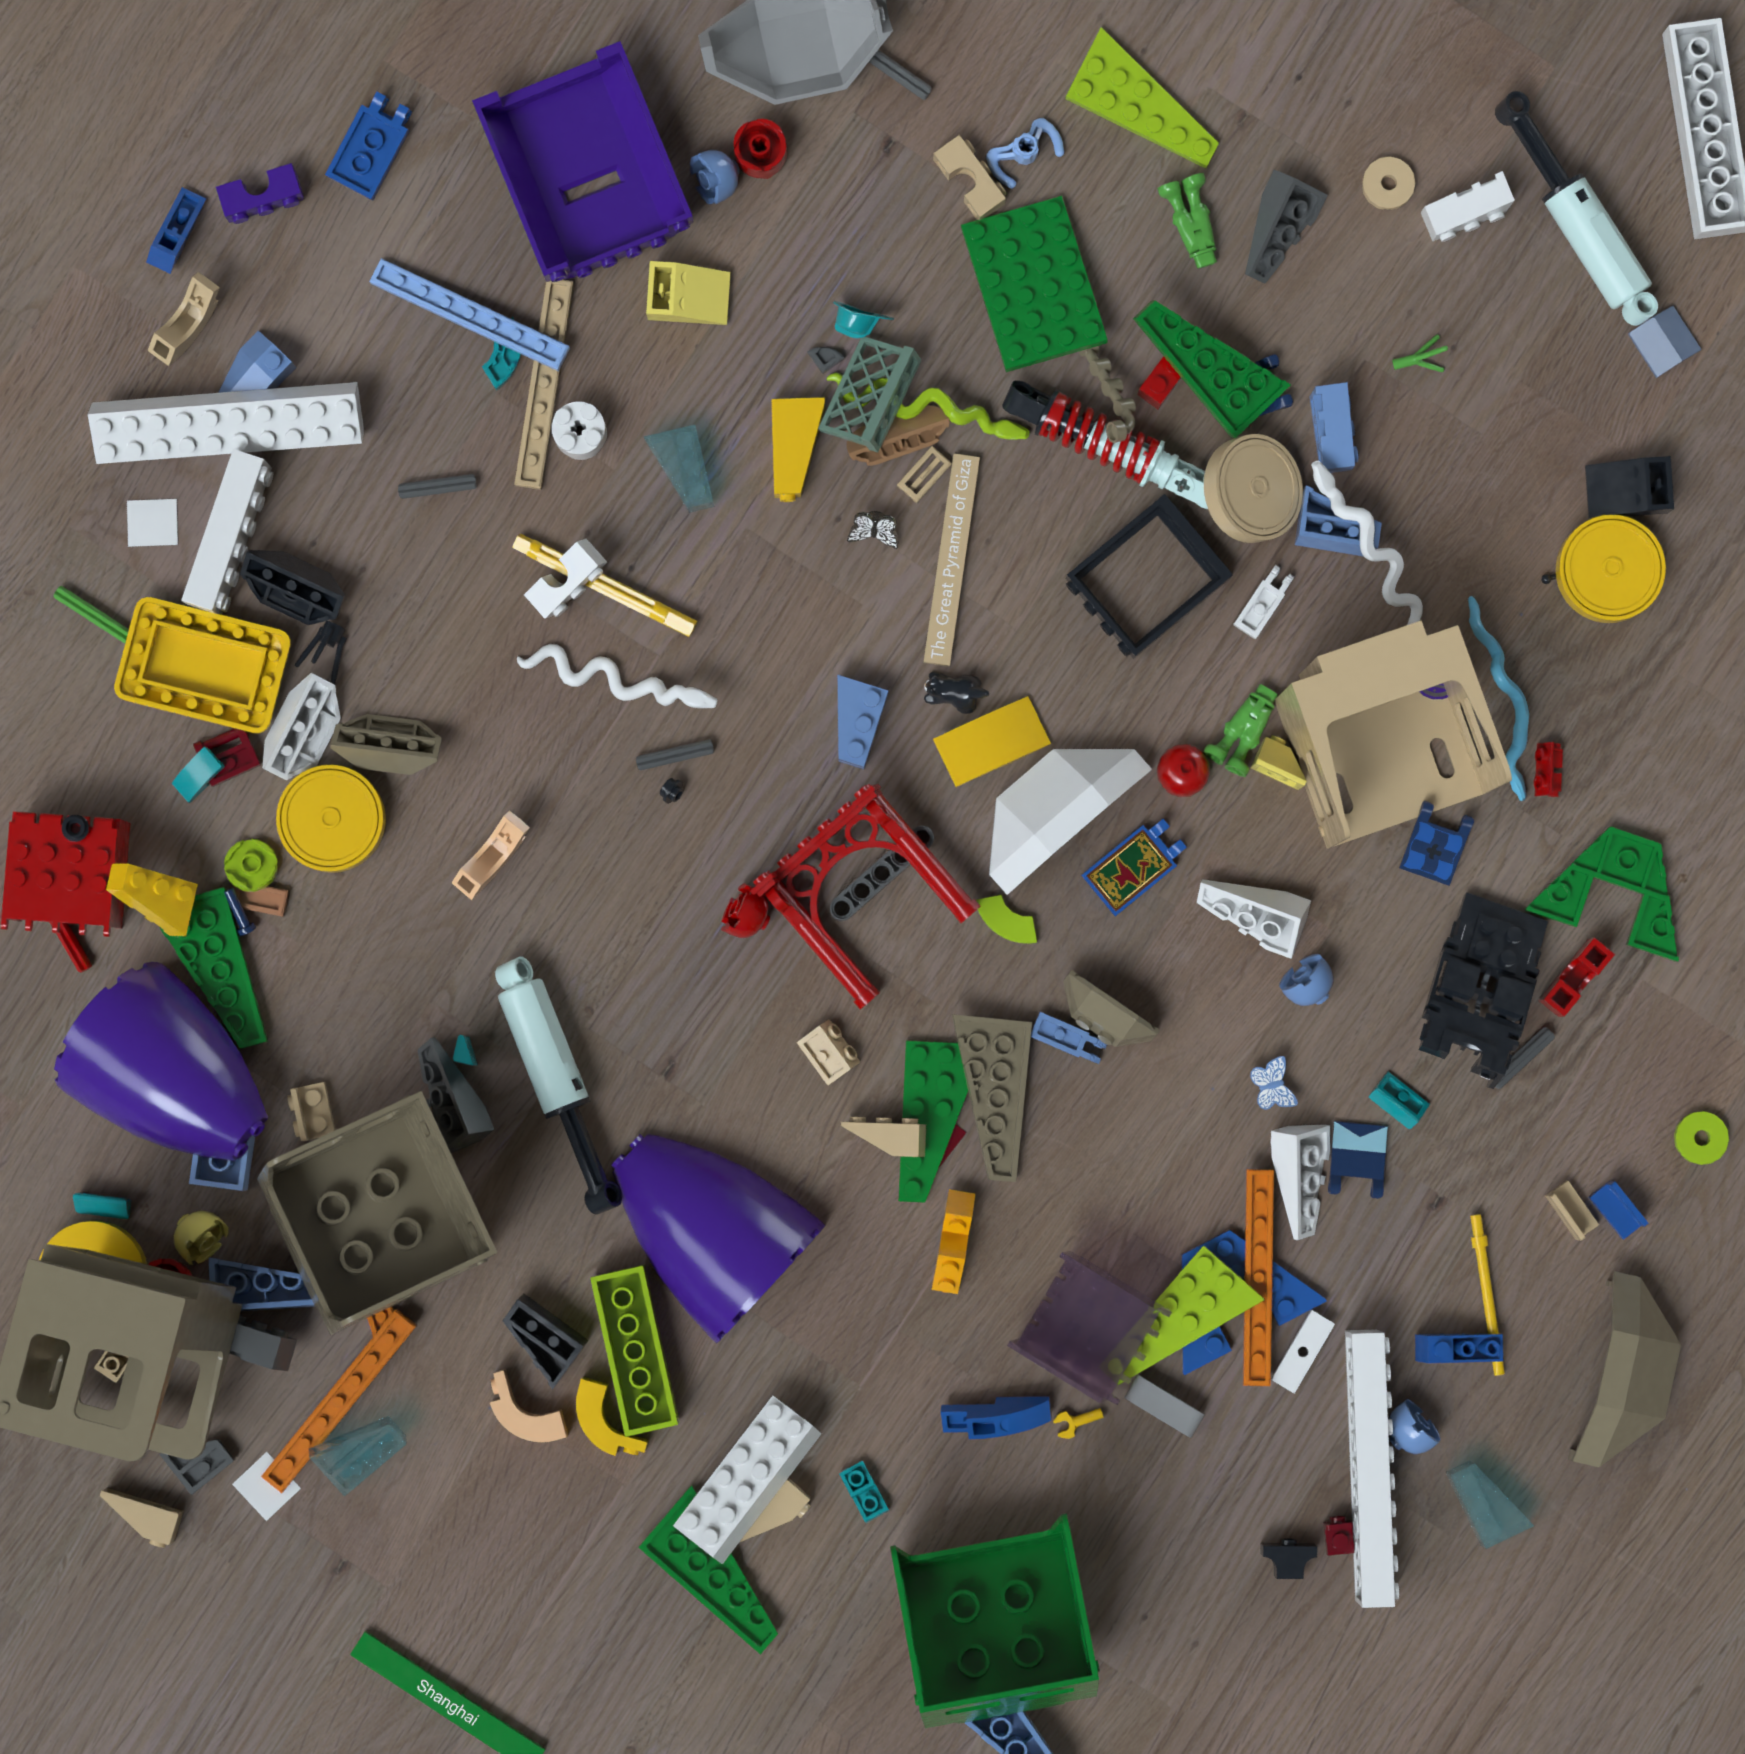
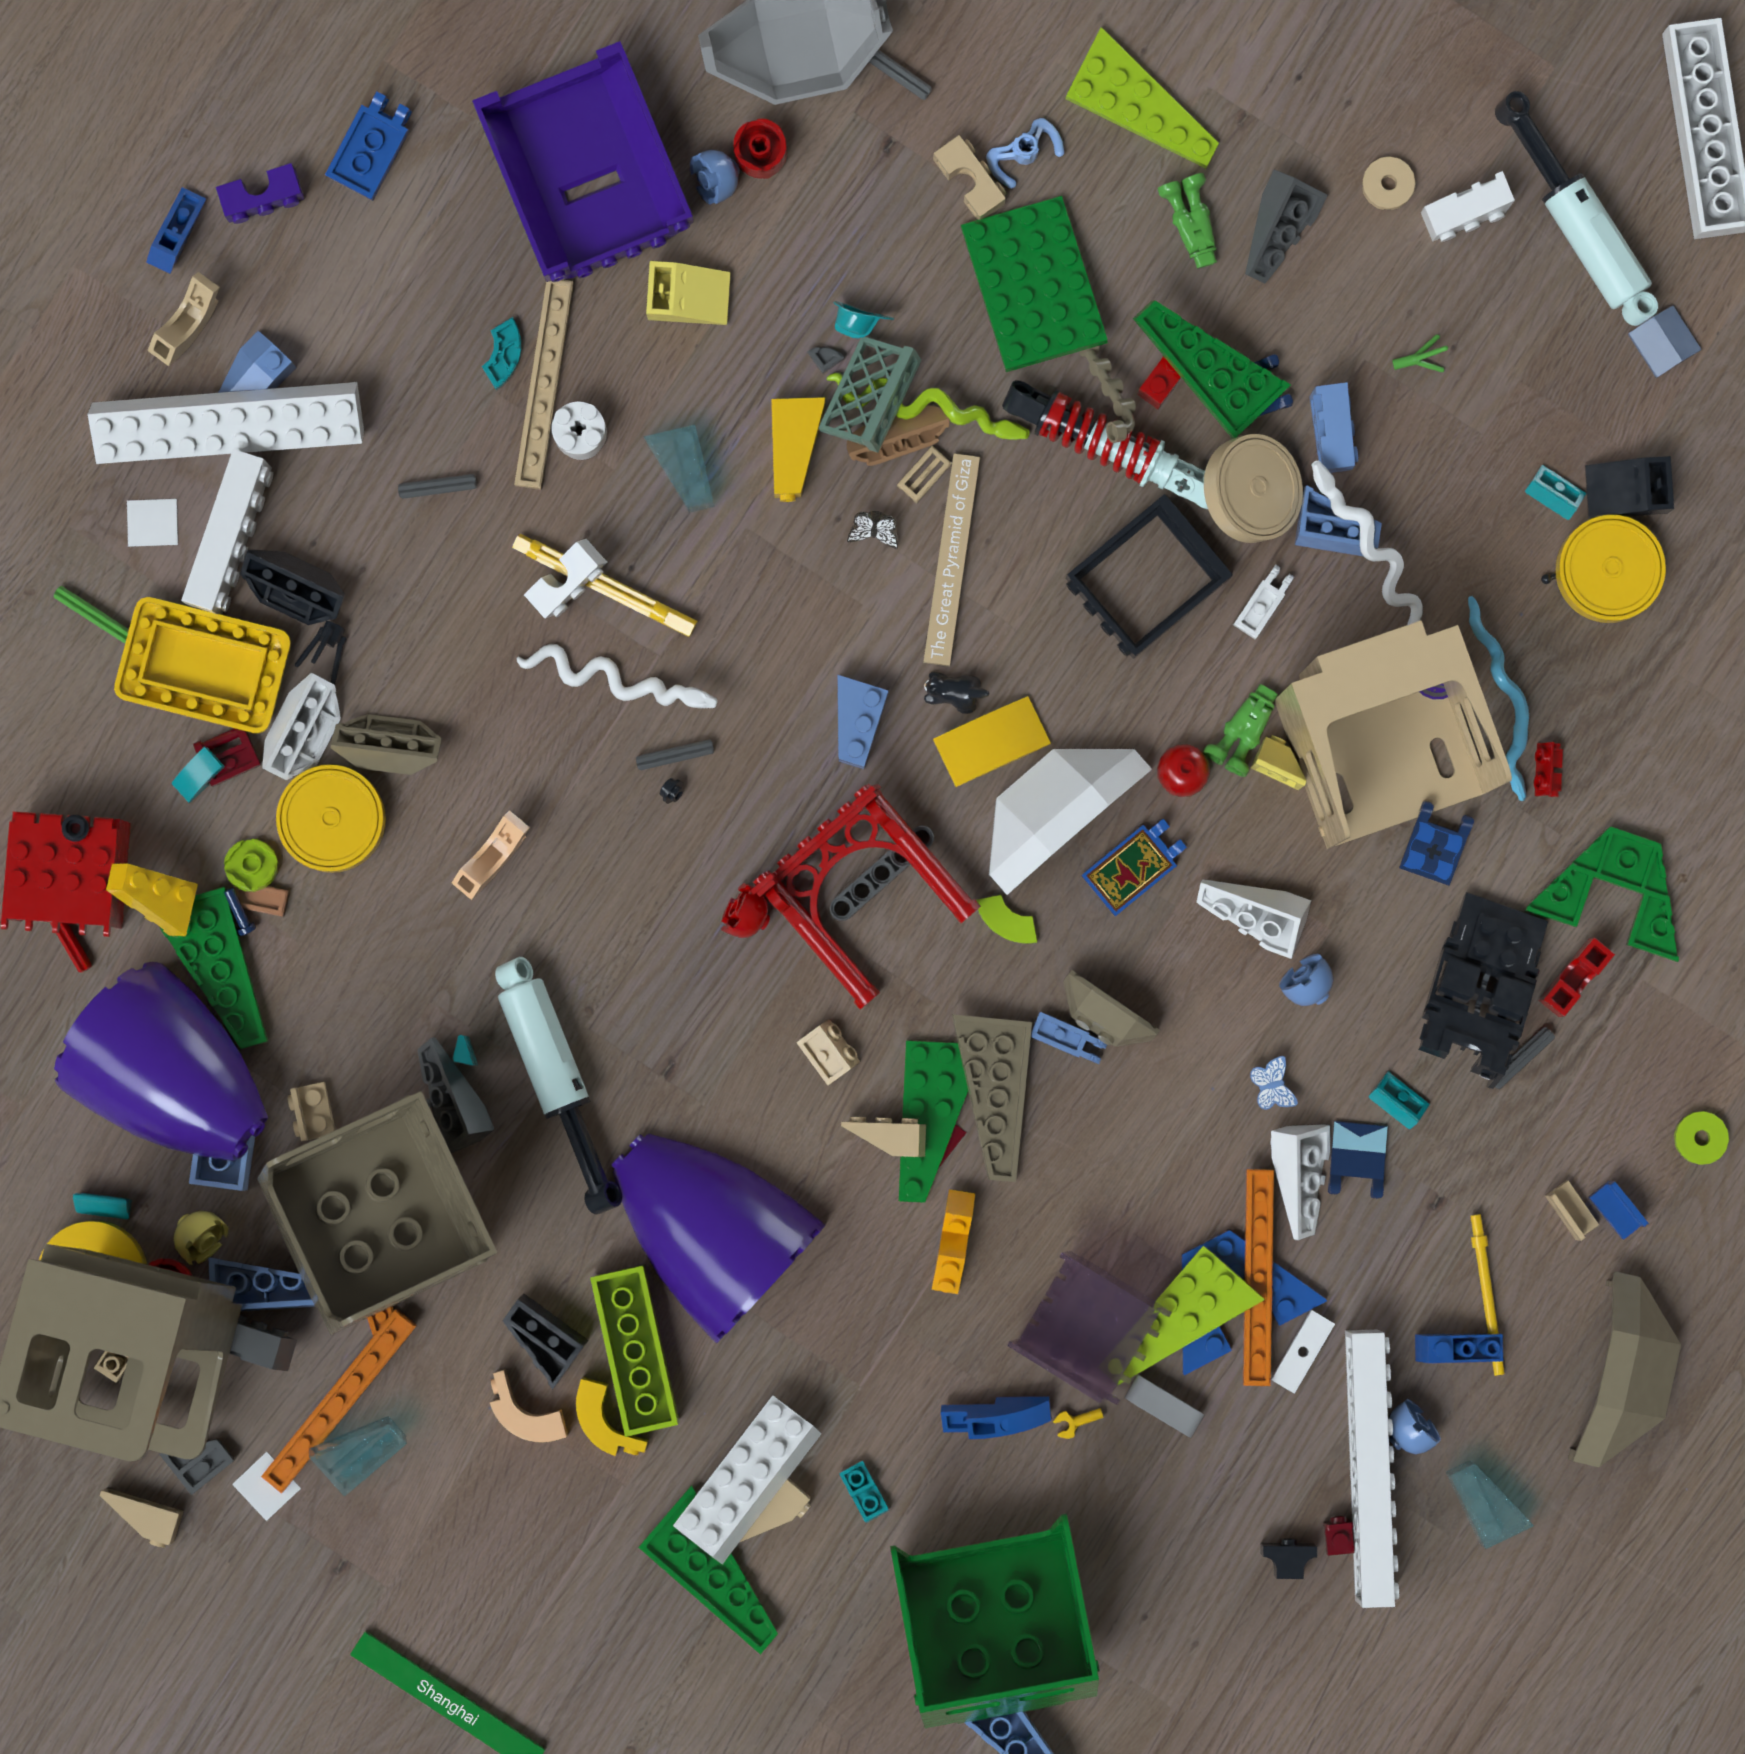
light blue tile [369,258,570,372] -> none
none -> teal slope [1525,465,1587,520]

